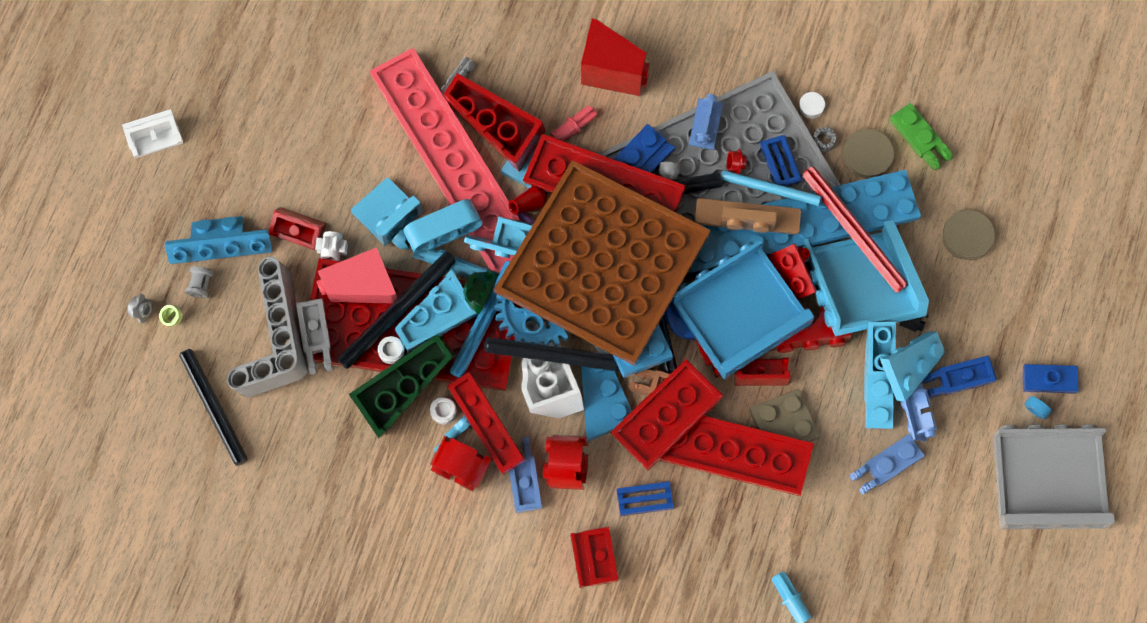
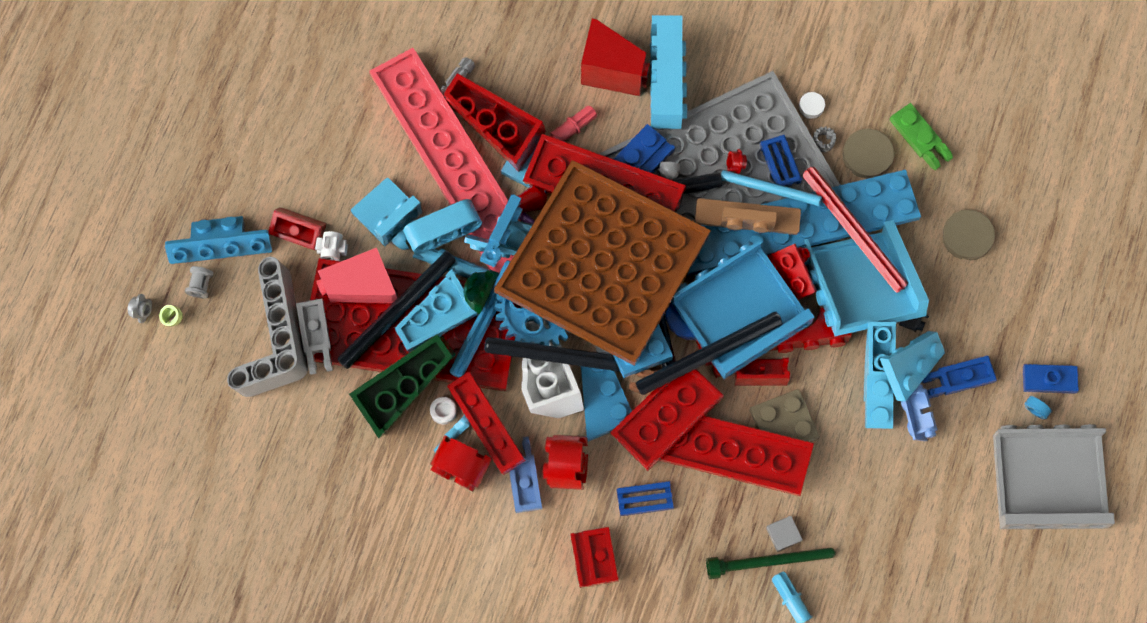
white hinge [122,109,183,159] -> none
black axle [179,349,248,466] -> none
white tile [378,336,405,364] -> none
medium blue hinge [689,94,723,150] -> none
medium blue hinge [849,434,925,495] -> none
none -> dark azure hinge [480,194,523,267]
none -> black axle [636,312,782,395]
none -> medium azure wedge [650,15,687,129]
none -> dark green piece [706,548,836,580]
none -> light grey tile [766,516,802,552]

